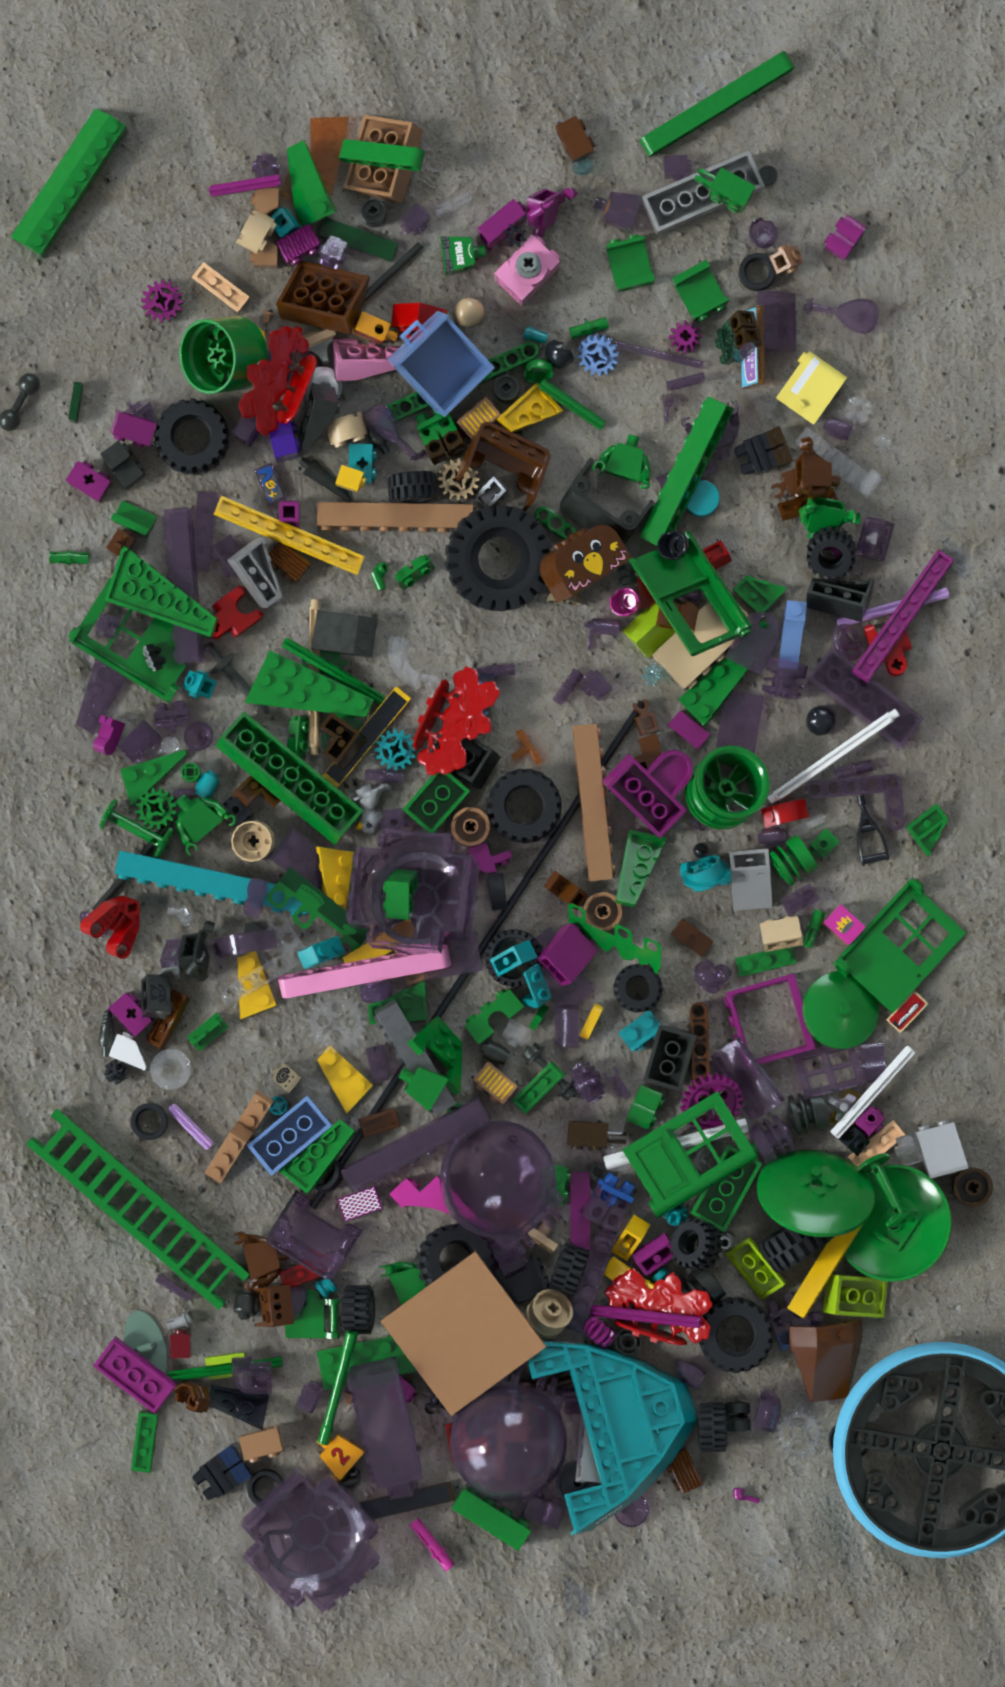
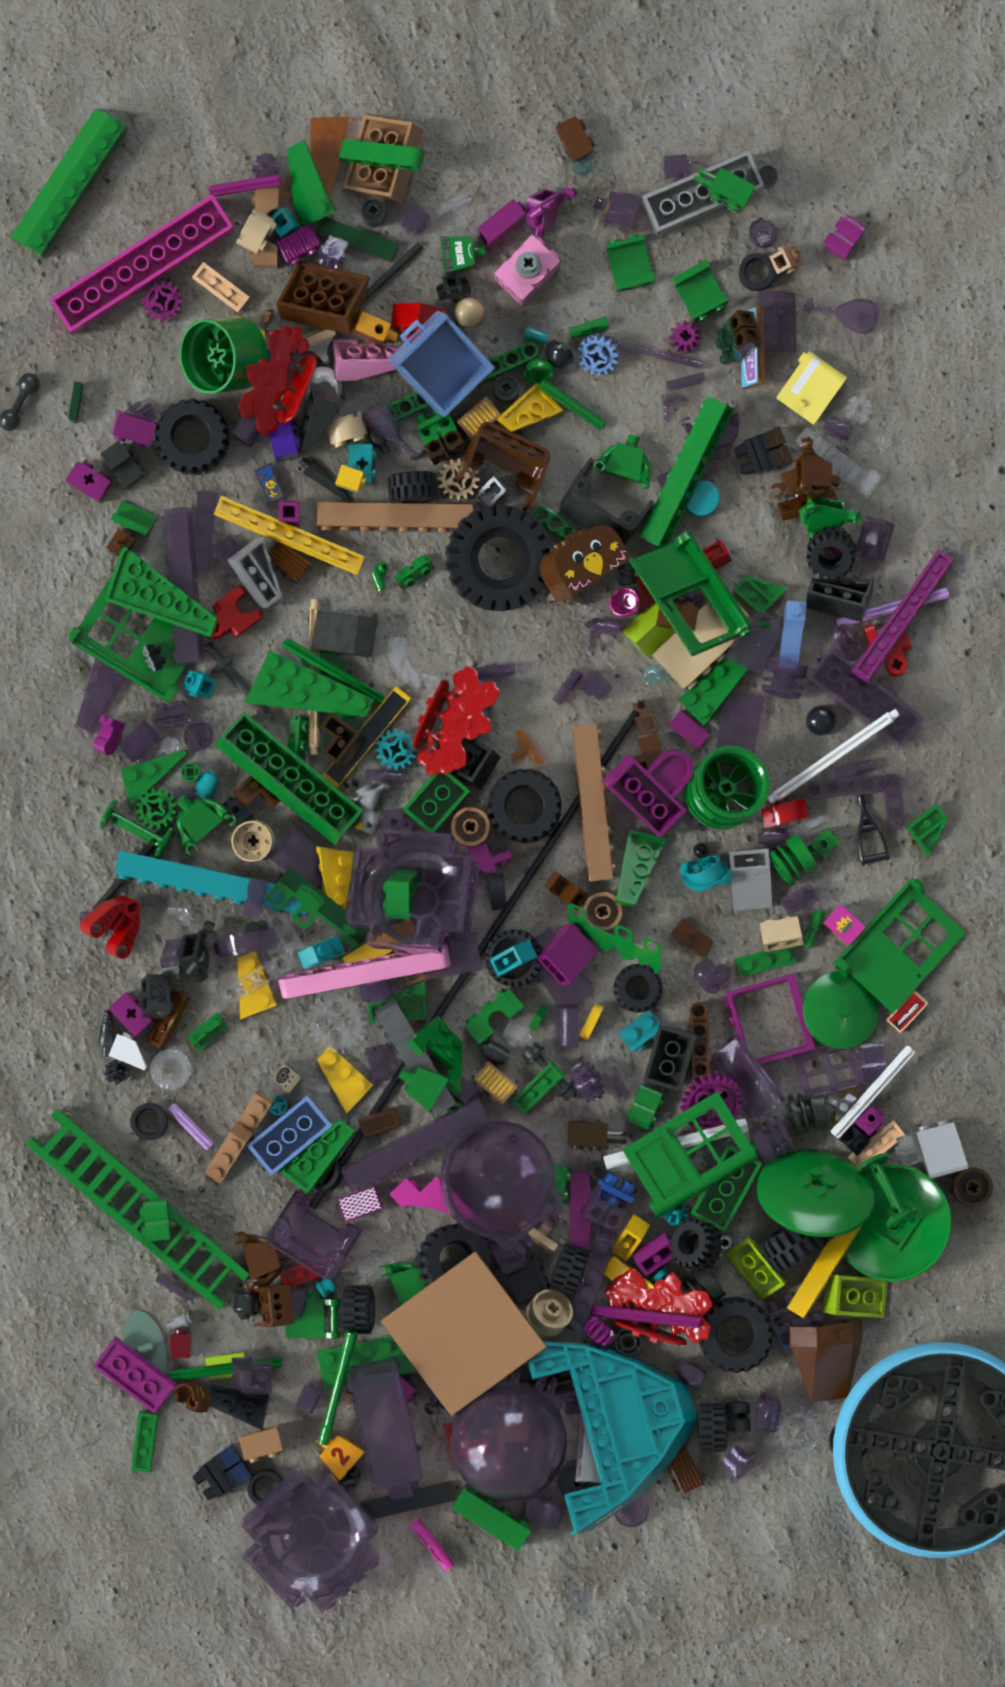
green pin [49,550,89,566] -> none
clear purple hinge [95,613,121,638] -> none
black gear [502,223,527,247] -> none
teal bracket [521,964,552,1008] -> none
green beam [639,51,795,157] -> none
black hair [657,530,689,560] -> none
magenta hand [733,1488,760,1504] -> none
none -> dark pink brick [49,194,235,336]
none -> green brick [140,1200,171,1242]
none -> pearl dark grey piece [436,273,471,303]
none -> brick [448,1076,479,1104]
none -> clear purple piece [721,1445,758,1484]

